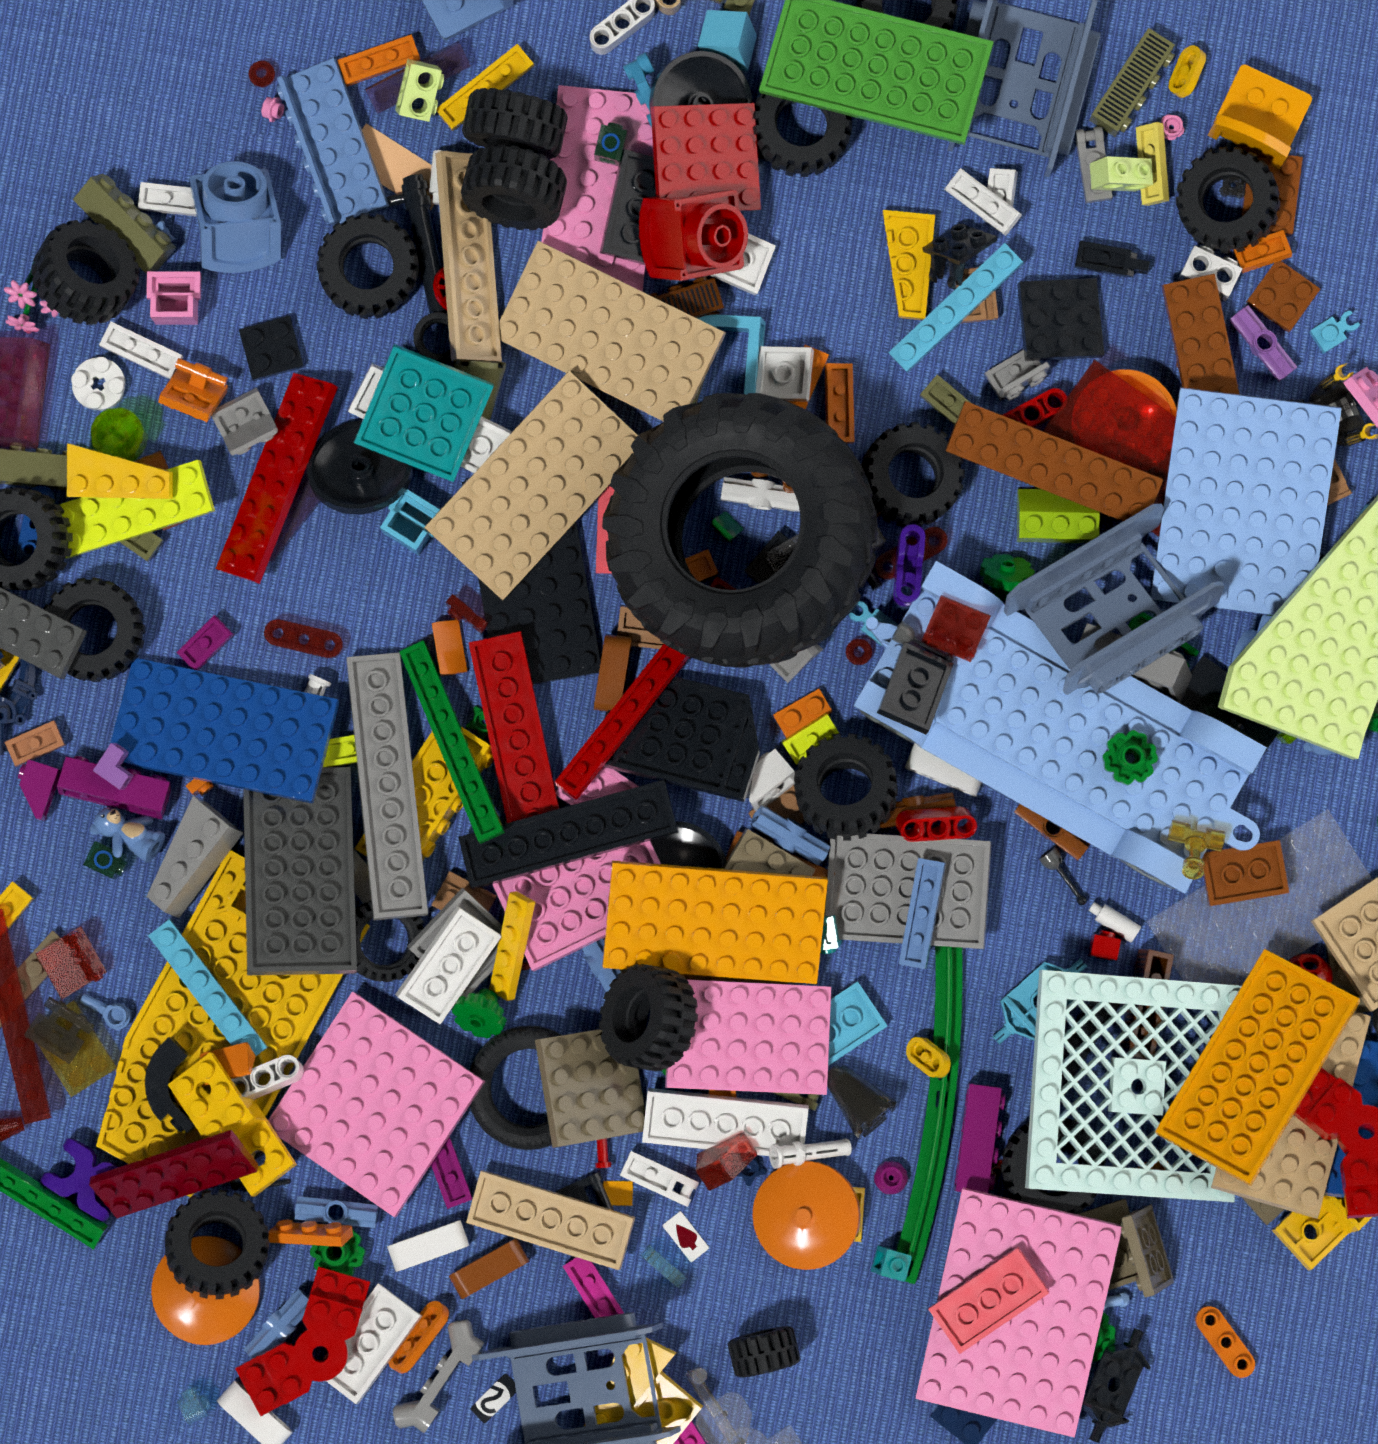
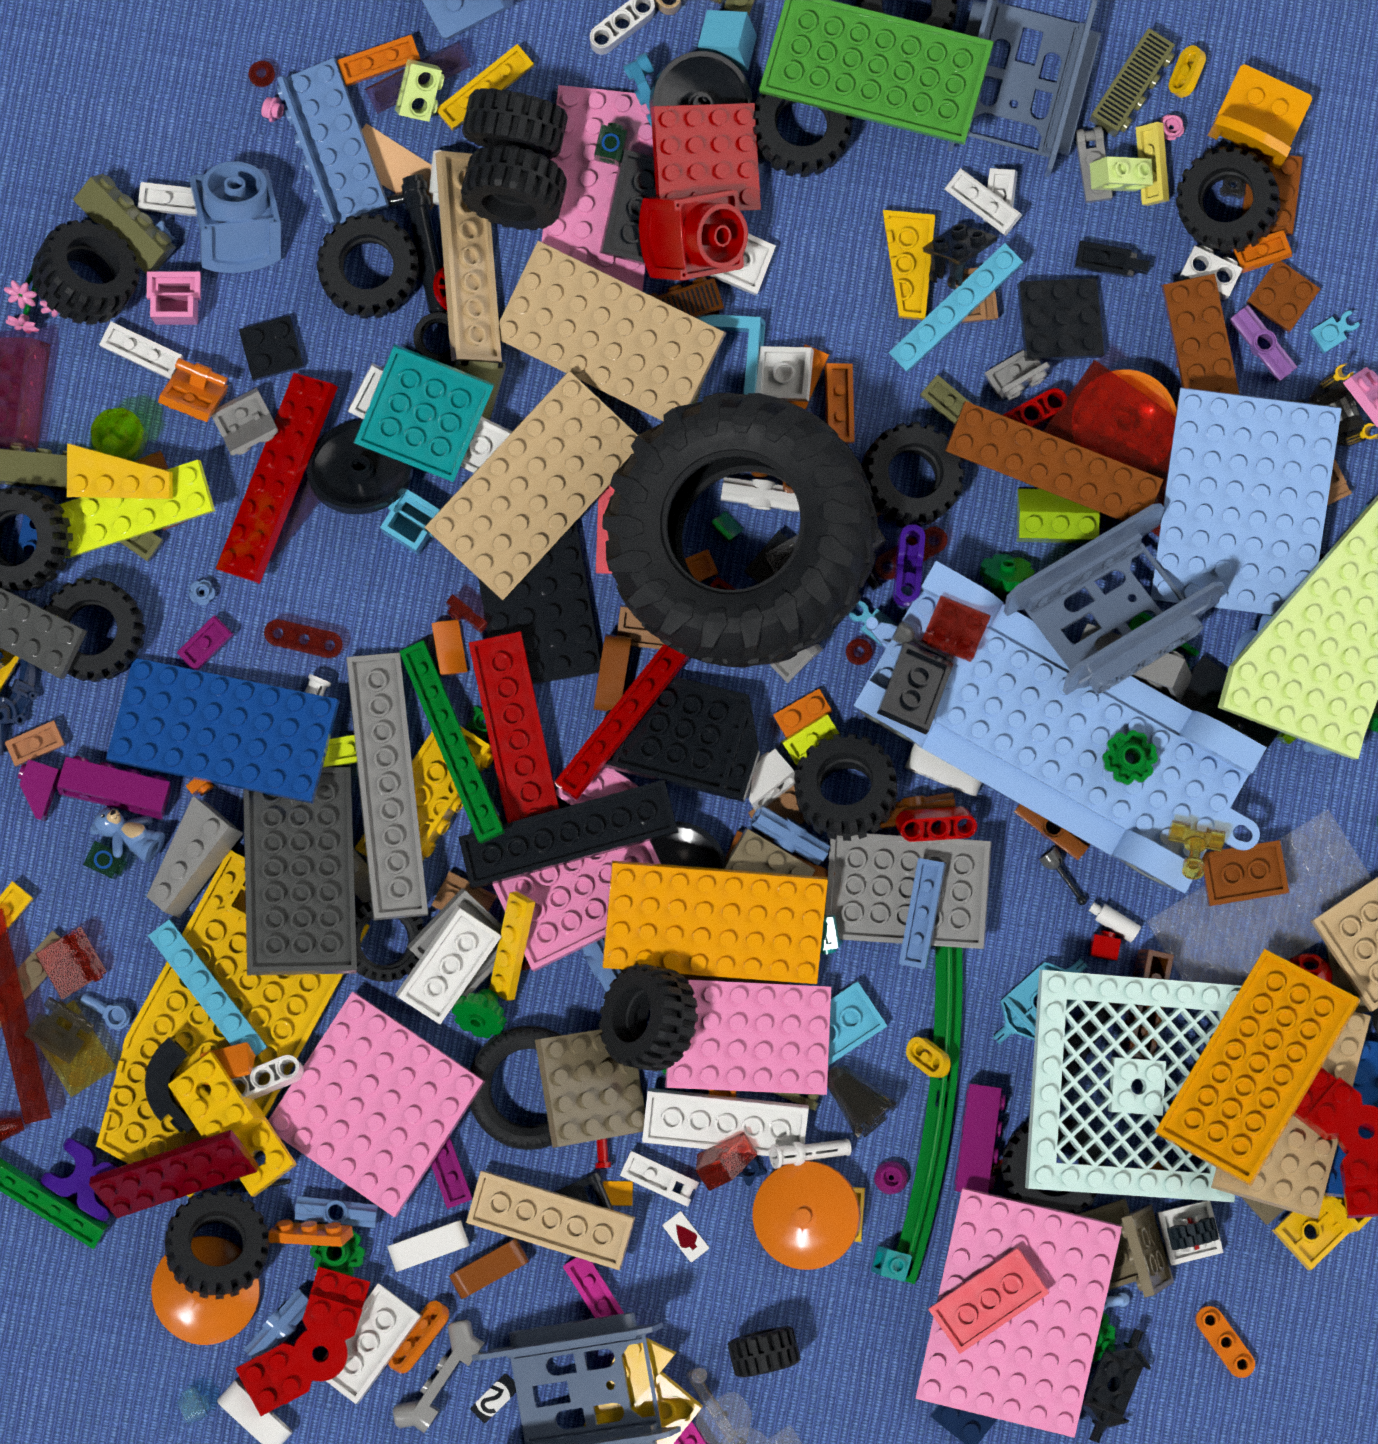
white plate [71,357,126,411] -> none
medium lavender piece [93,743,134,790] -> none
clear light blue beam [640,1245,687,1288] -> none
none -> medium blue plate [189,579,215,606]
none -> white plate [1157,1200,1223,1266]

